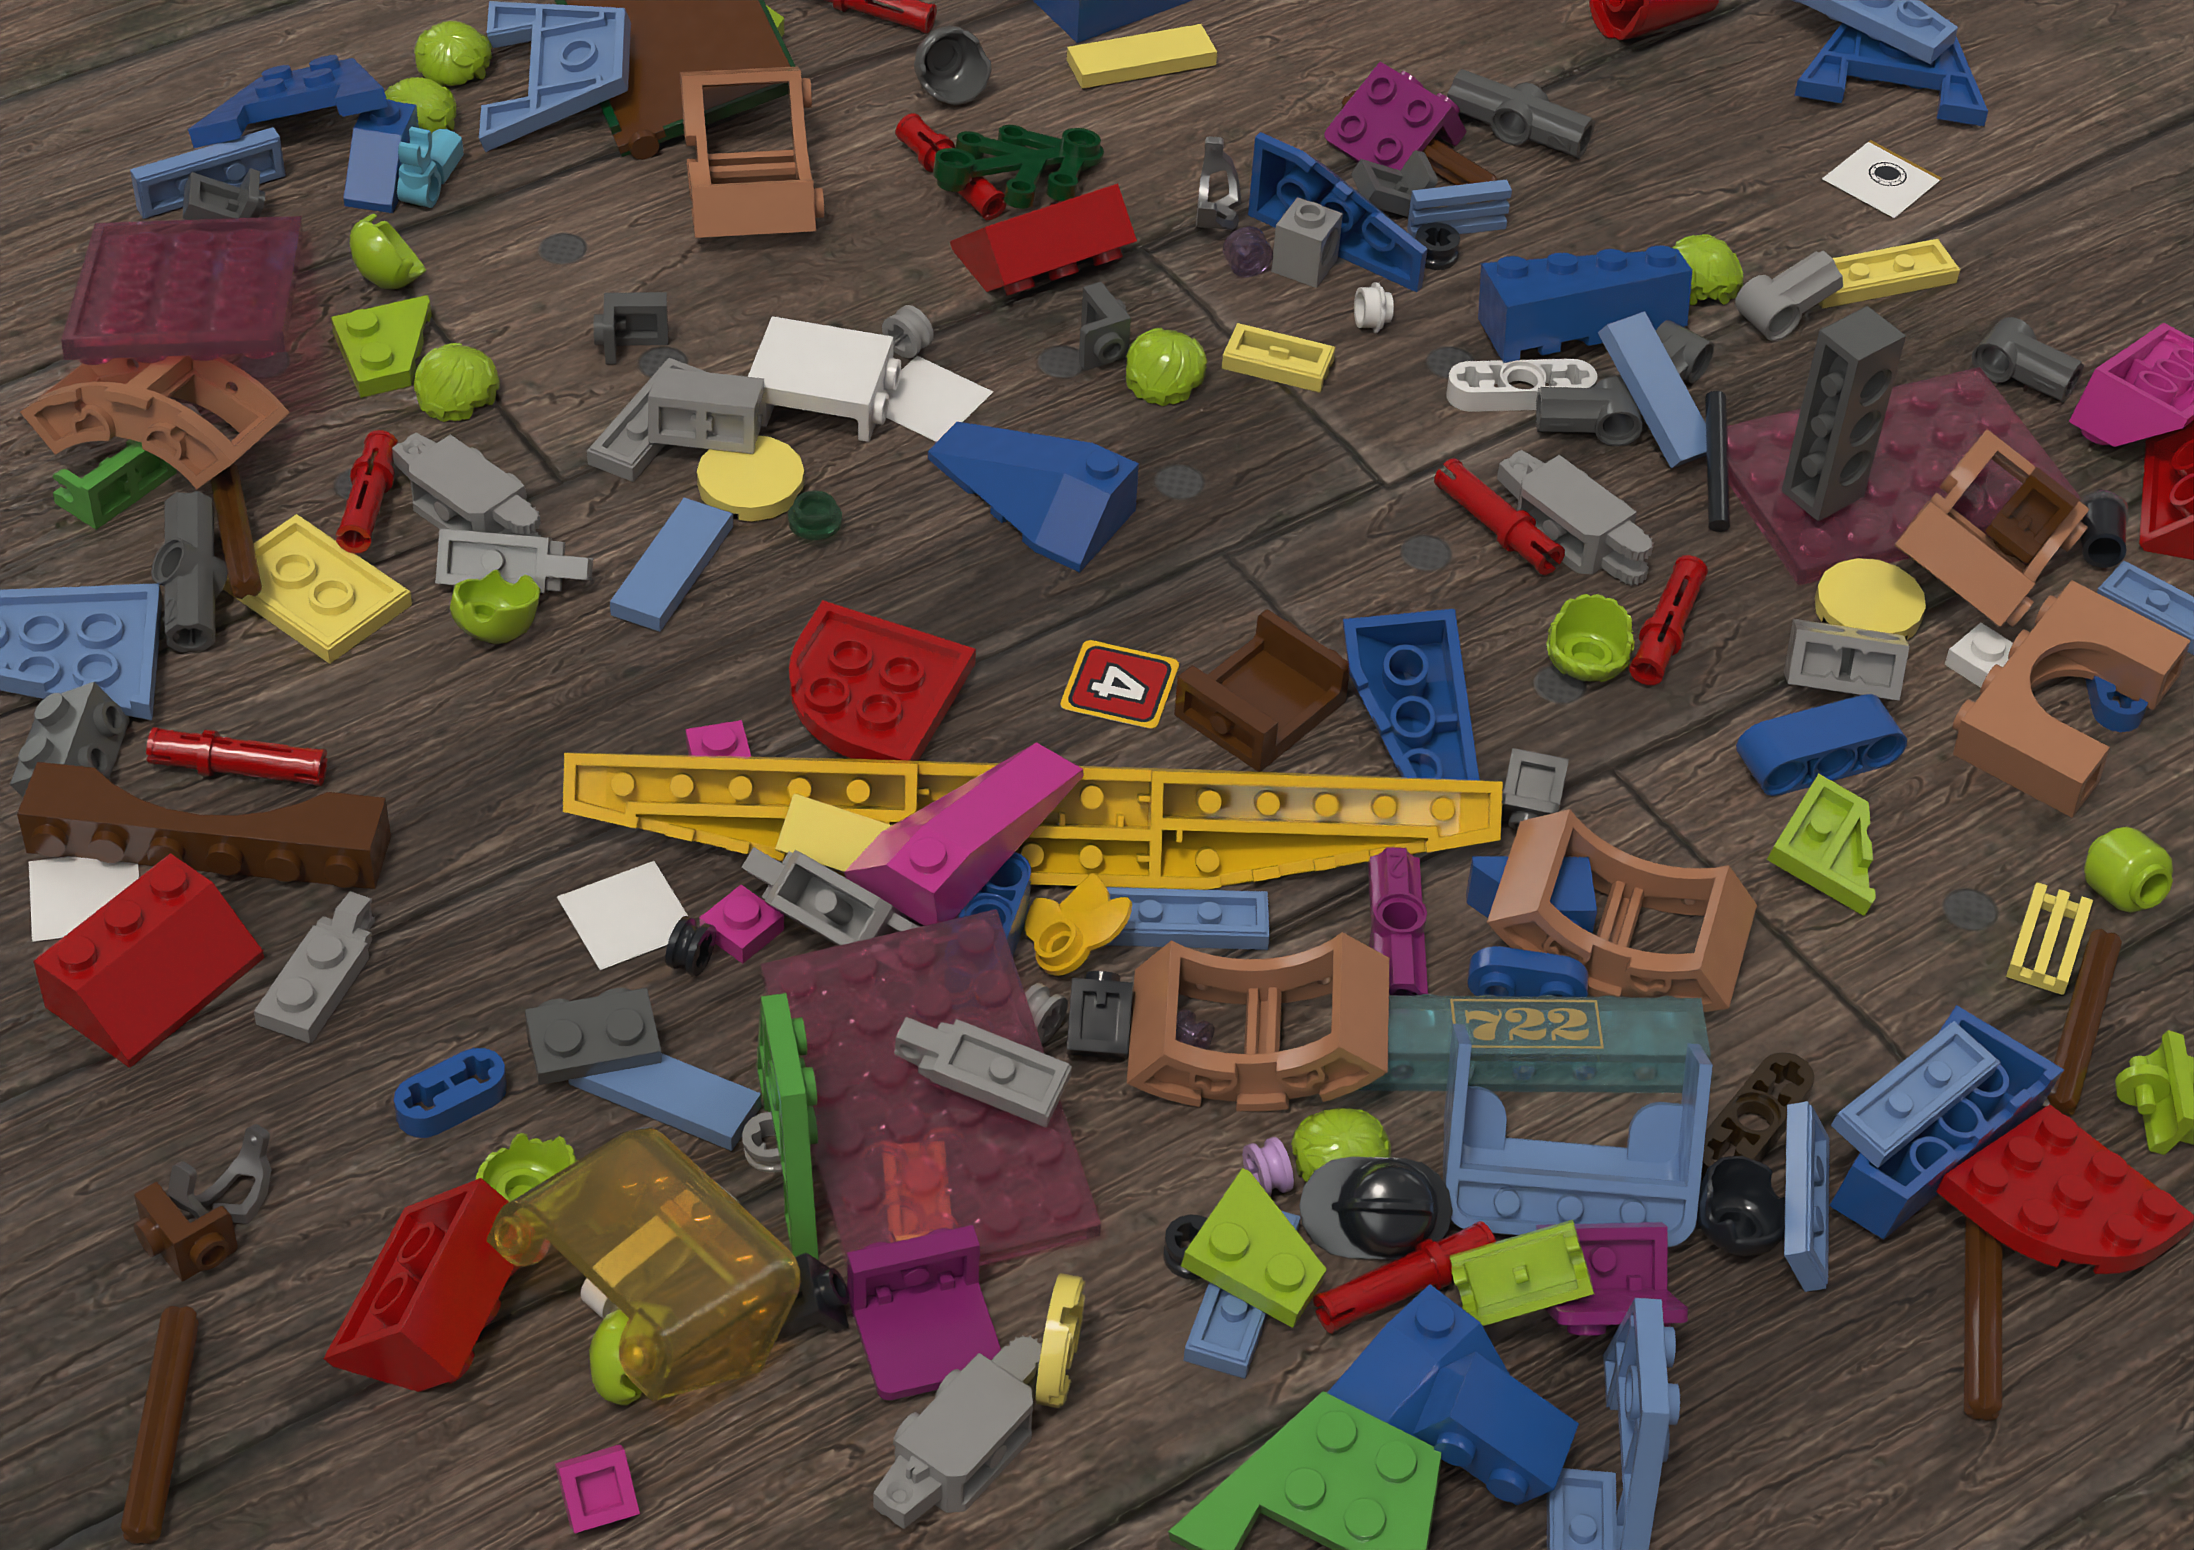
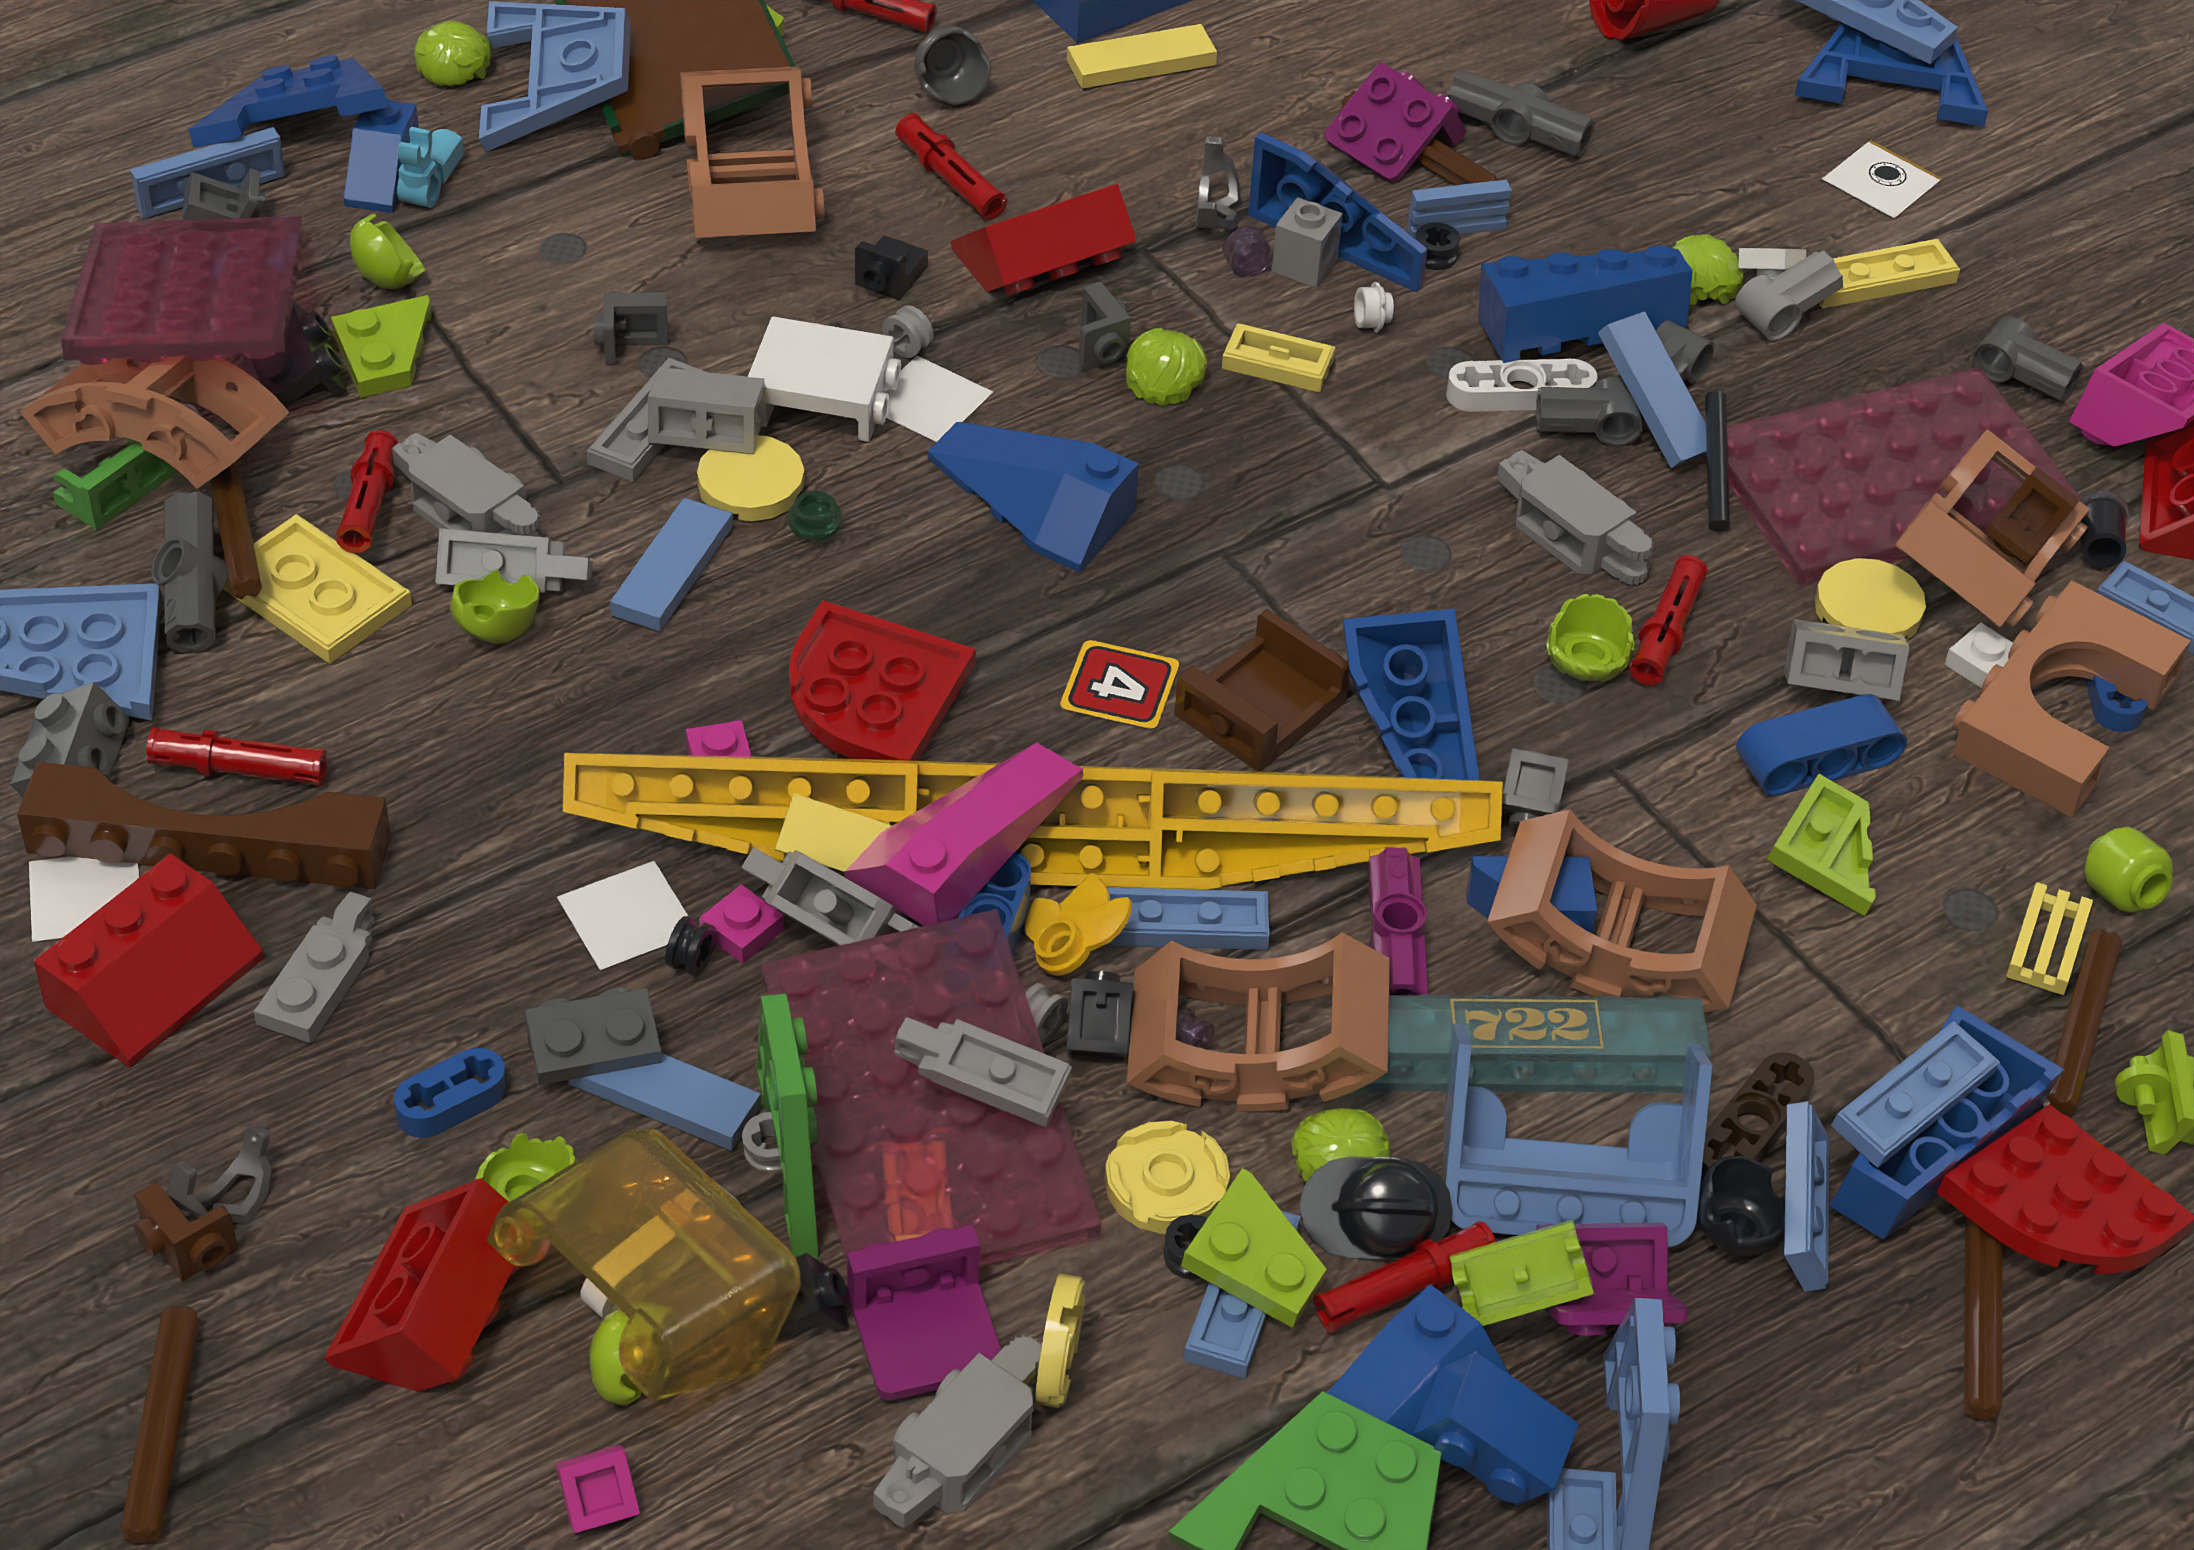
lime hair [385,77,457,134] -> none
lime hair [414,343,500,422] -> none
dark green plant [933,125,1104,209] -> none
lavender bush [1242,1137,1294,1196] -> none
dark grey bracket [1351,150,1438,217] -> none
red pin [1434,458,1565,575] -> none
blue plate [1468,946,1589,1014] -> none
dark grey brick [1781,306,1906,521] -> none
none -> black bracket [242,299,347,408]
none -> black bracket [855,235,928,301]
none -> light yellow tile [1105,1121,1230,1234]
none -> white plate [1738,248,1806,279]

